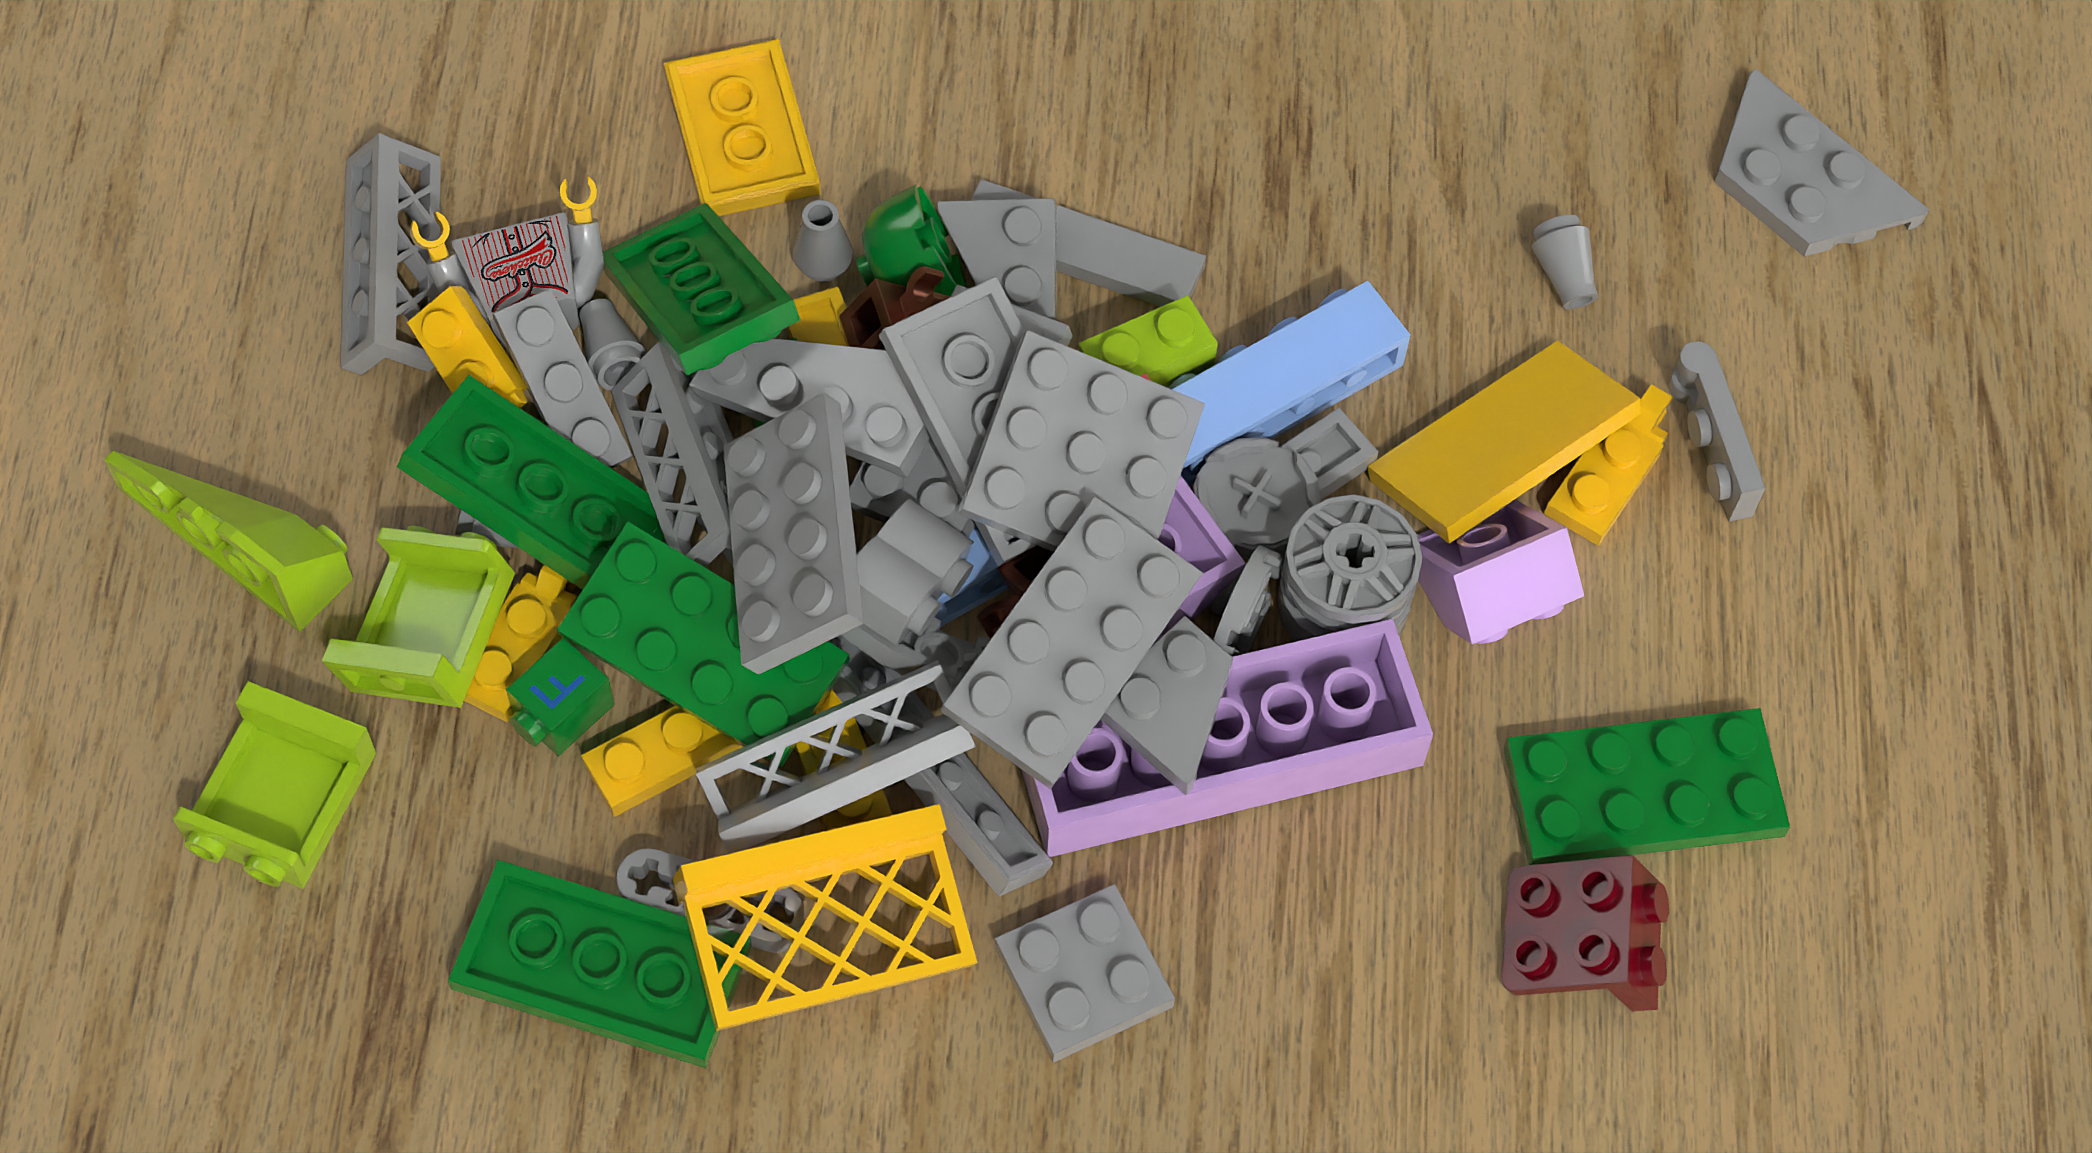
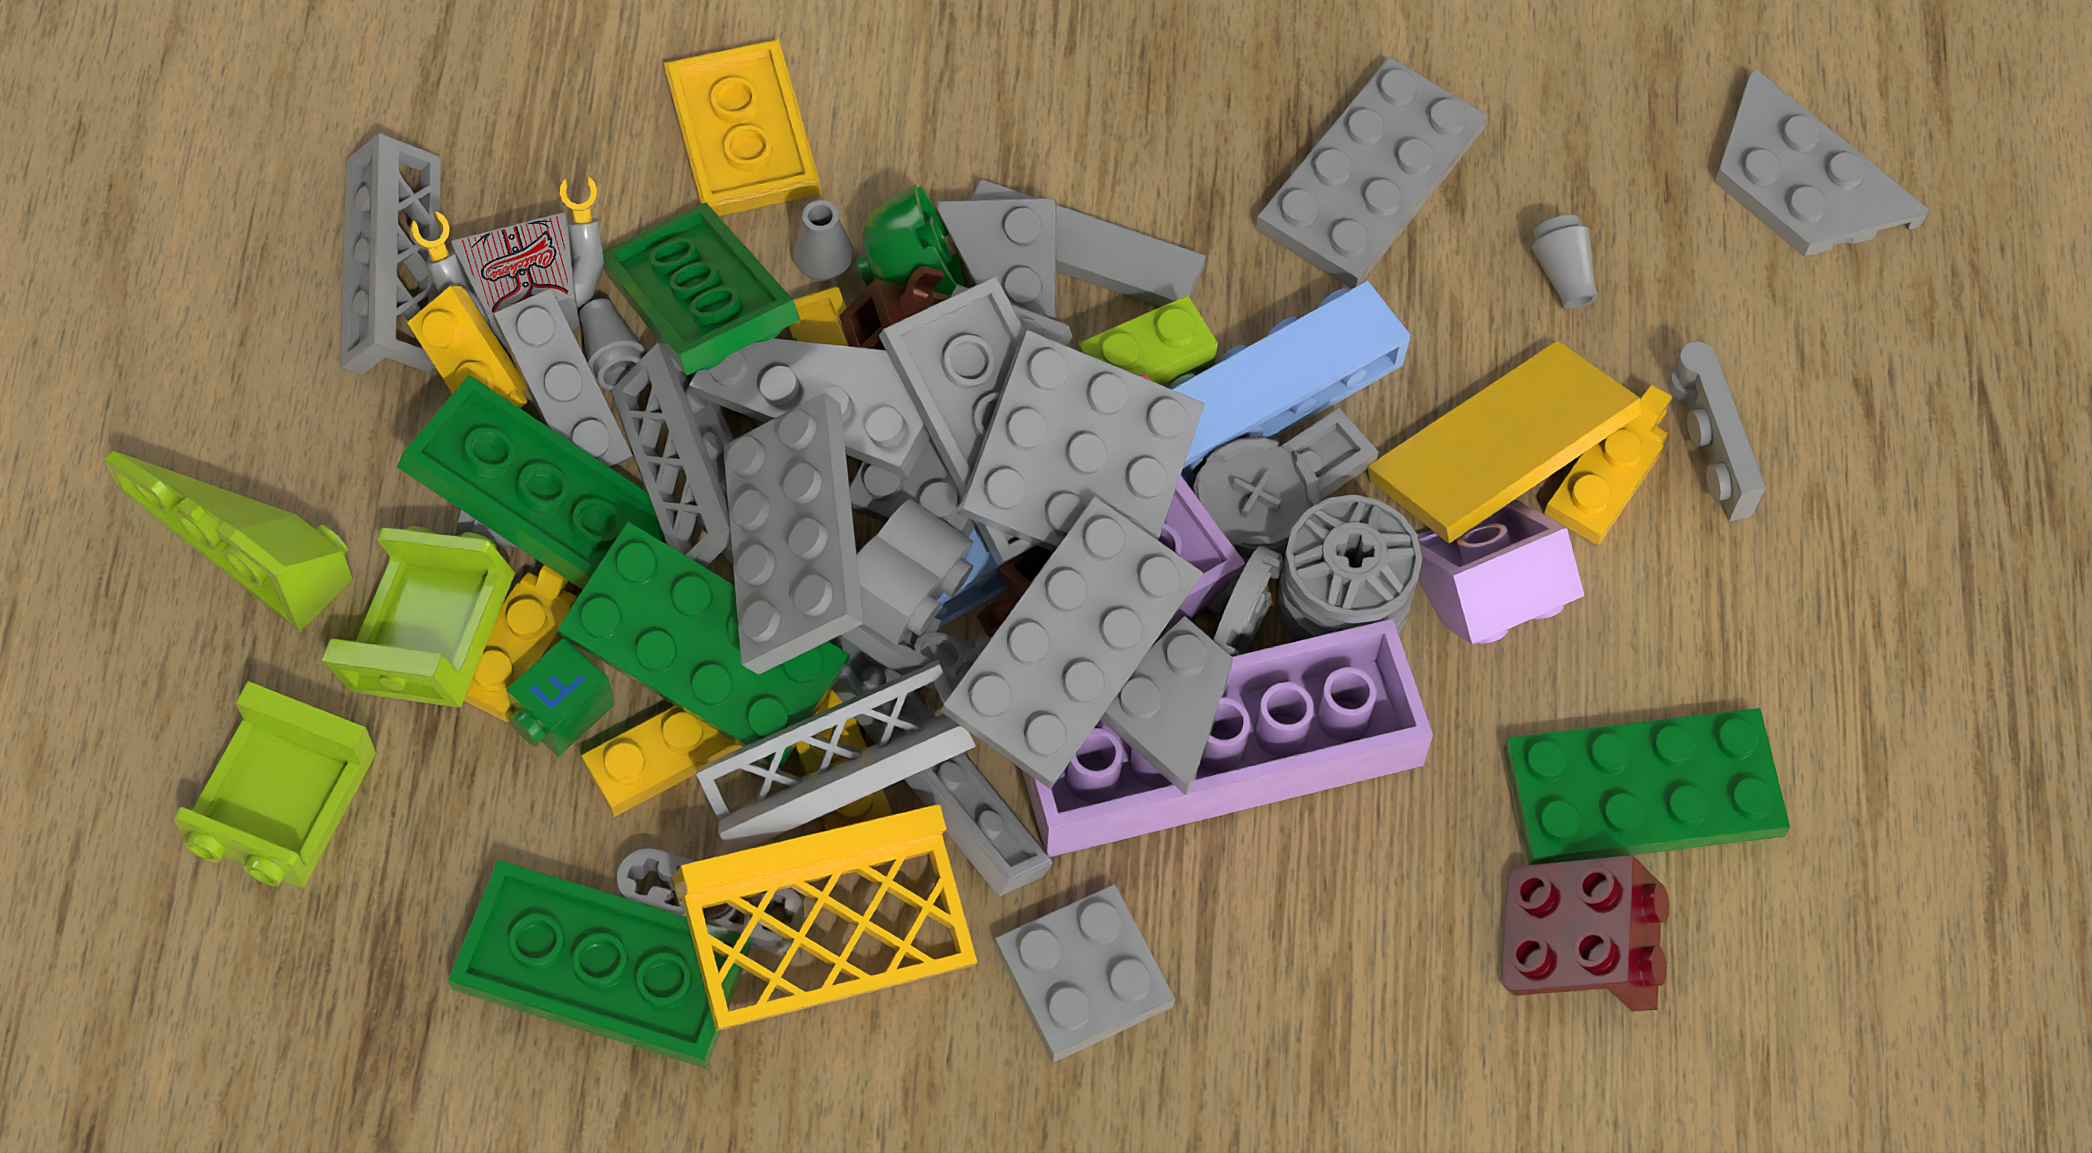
none -> light grey plate [1256,57,1488,289]

